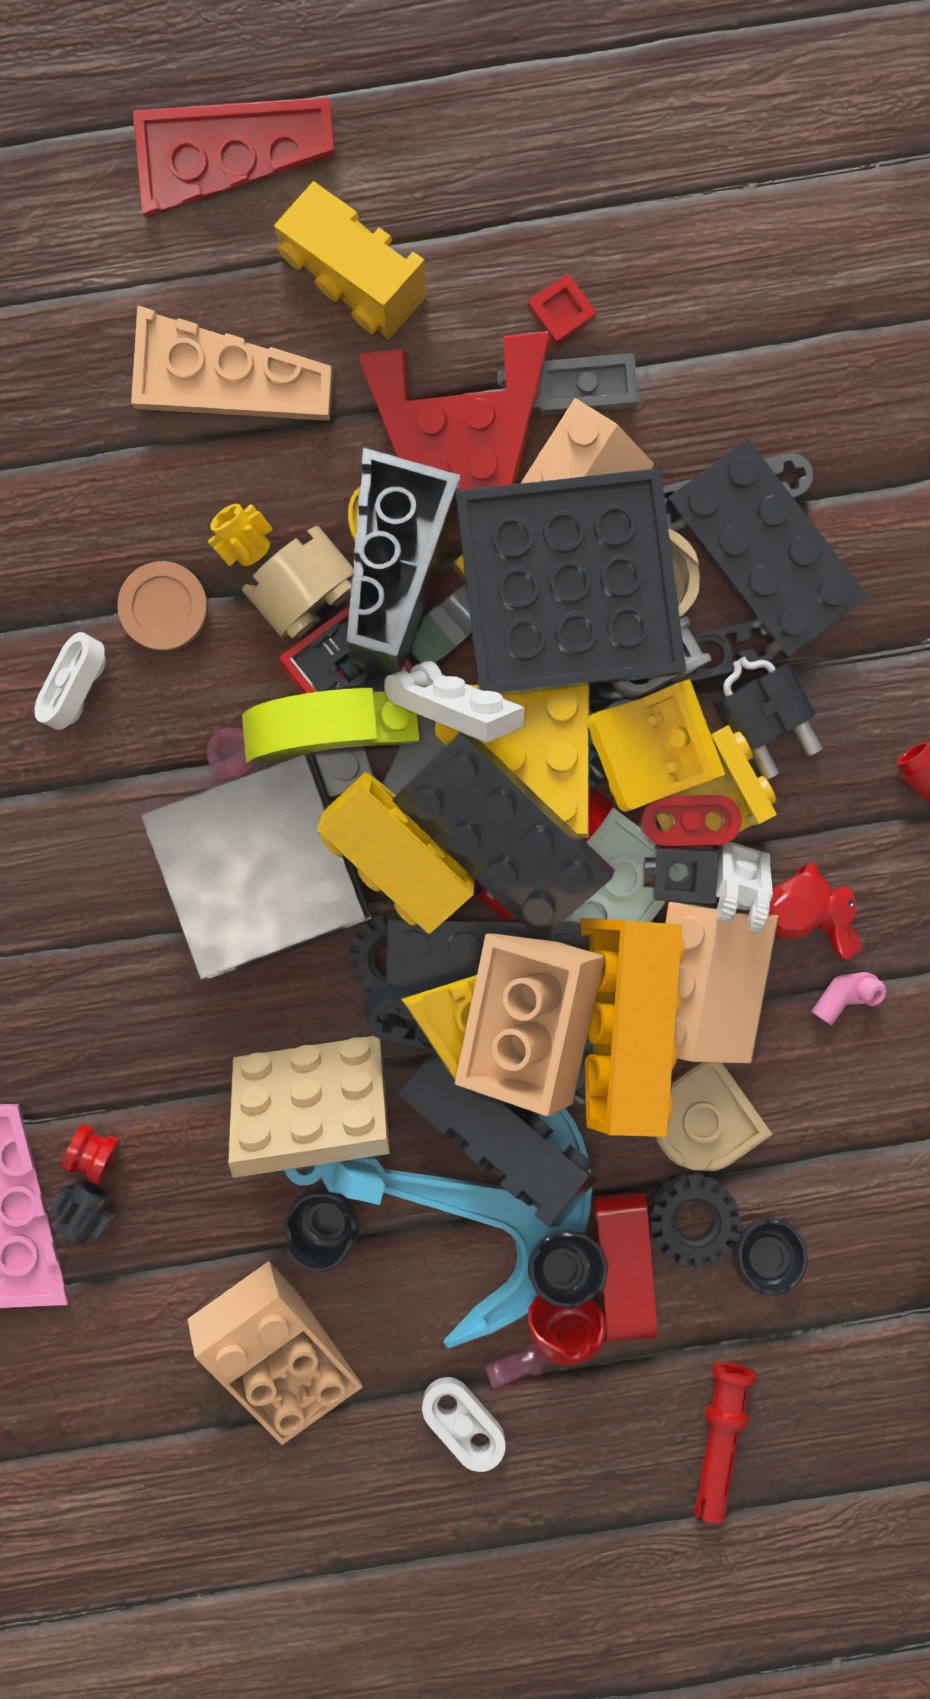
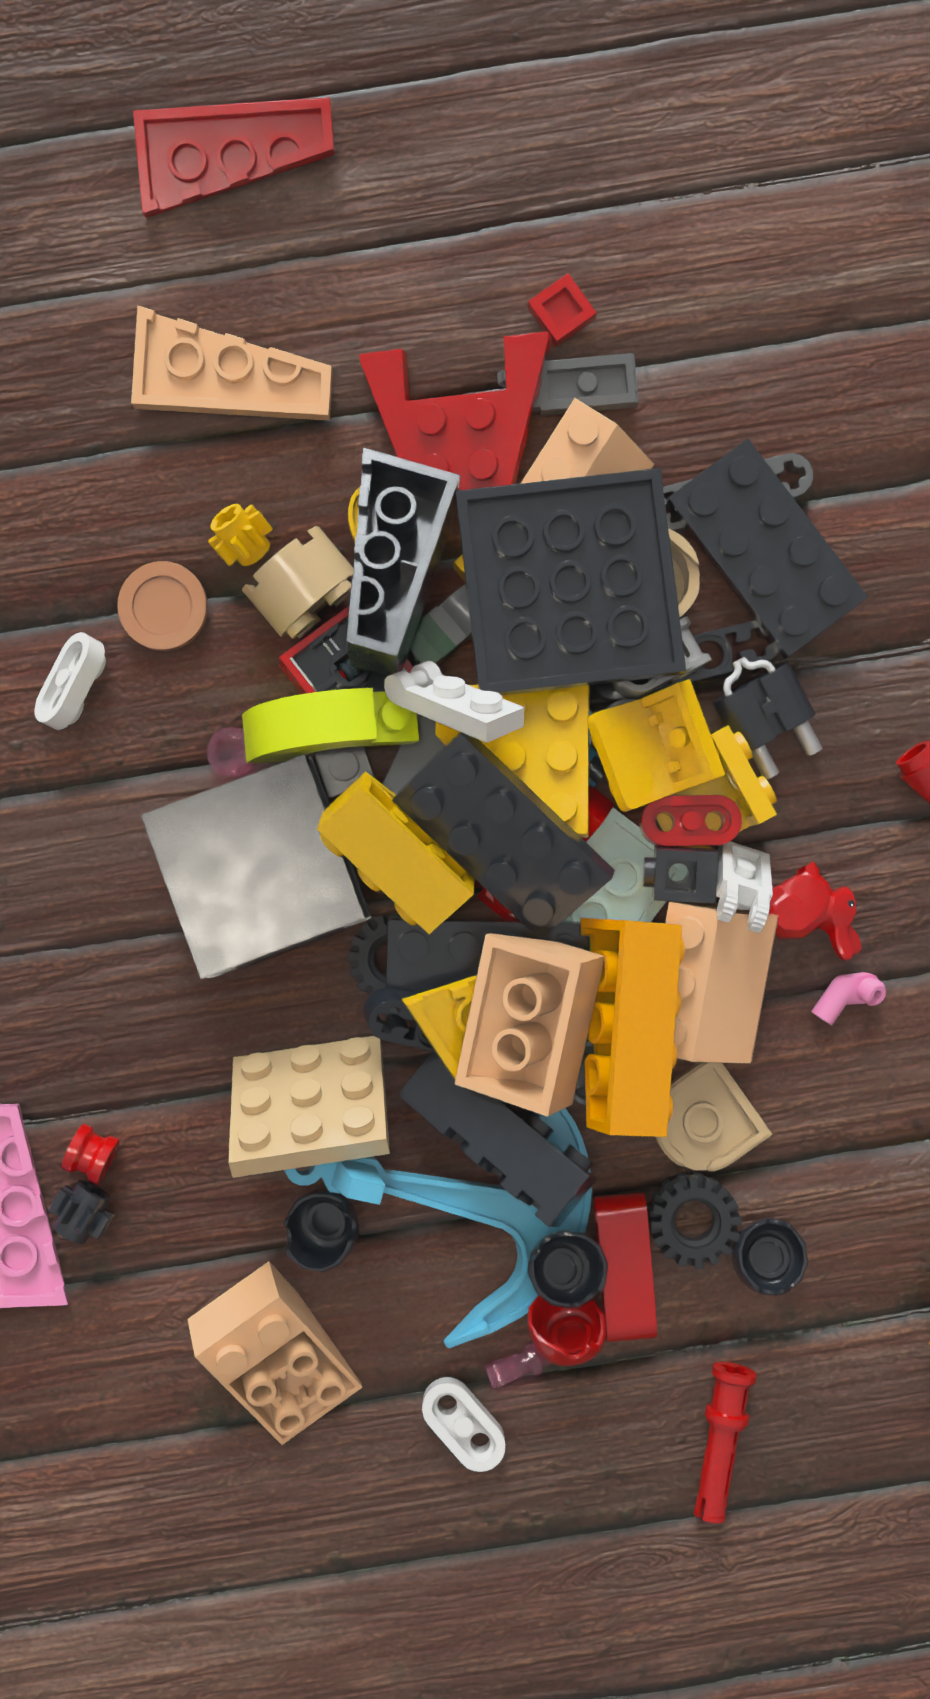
yellow wedge [274,181,427,340] -> none

